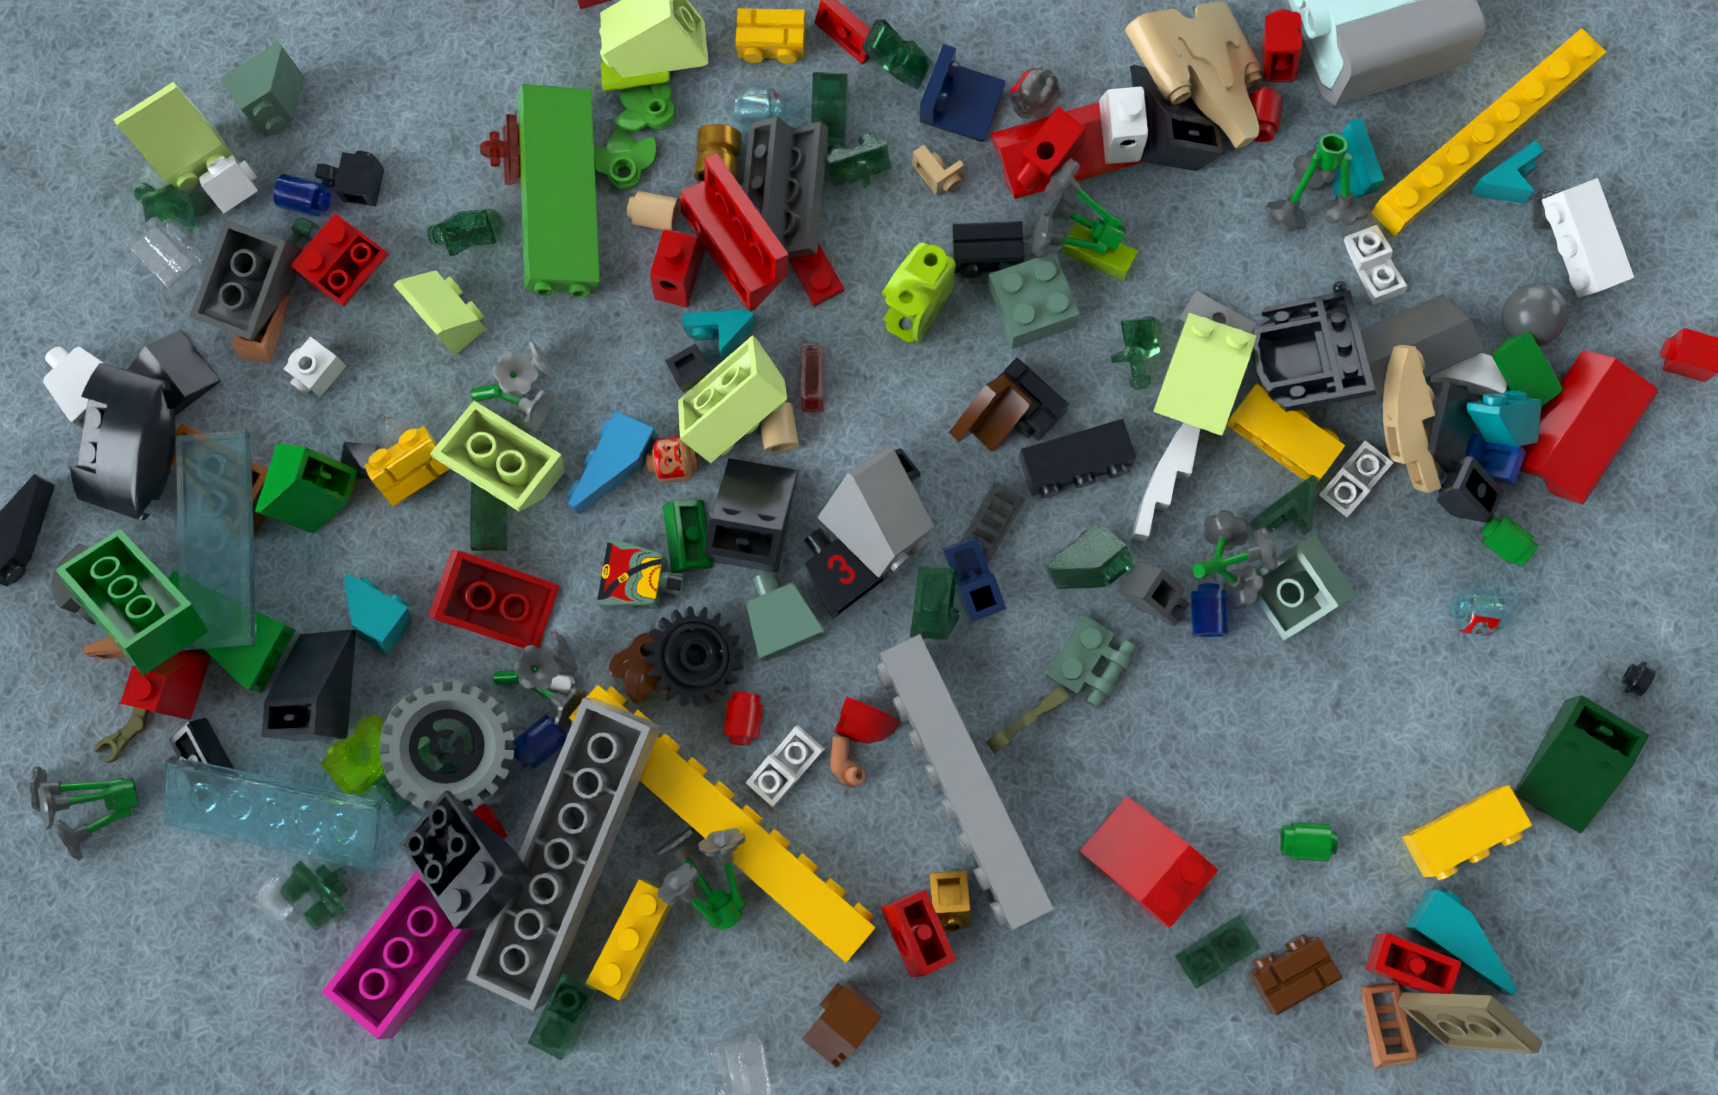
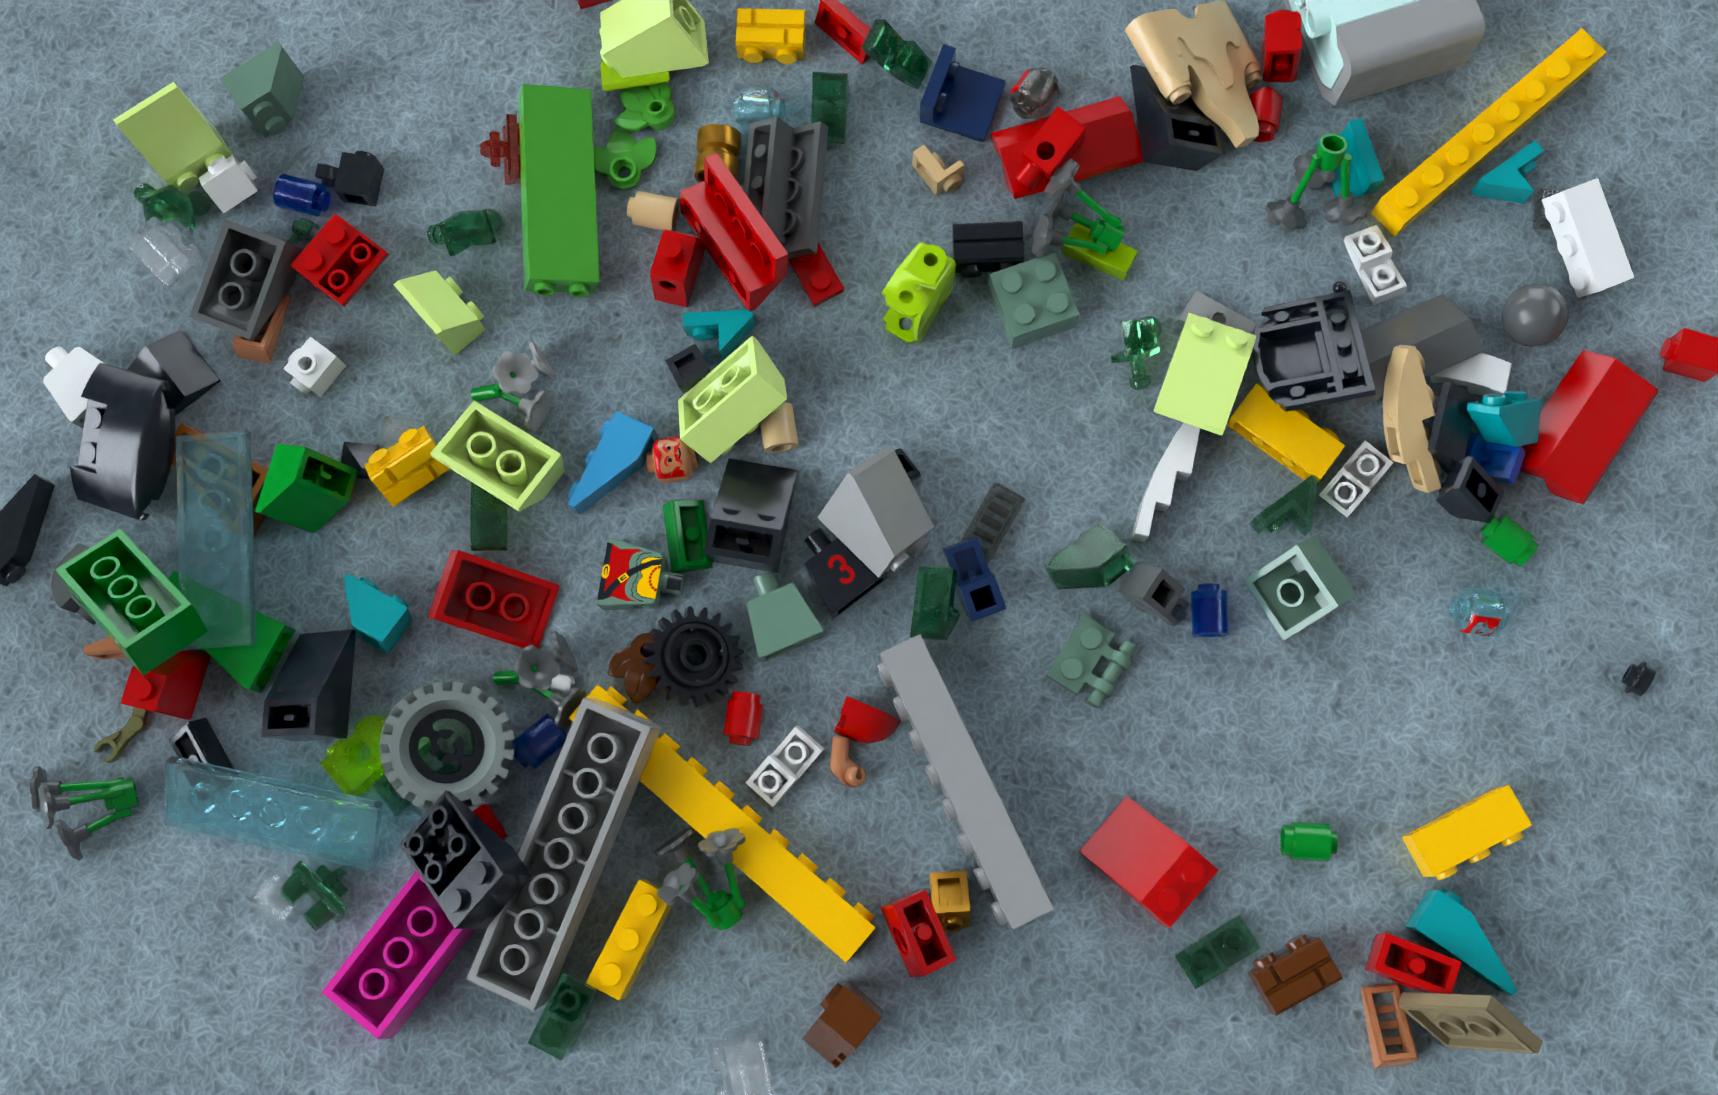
clear red piece [801,345,824,412] -> none
clear green hips [826,132,891,189] -> none
reddish brown panel [949,374,1032,451] -> none
olive piece [986,686,1070,754] -> none
black brick [998,357,1069,441] -> none
black brick [1019,419,1136,498] -> none
white torso [1099,87,1148,164] -> none
dark grey plant [1193,510,1278,609] -> none
green slope [1491,332,1563,406] -> none
dark green slope [1514,695,1649,834] -> none

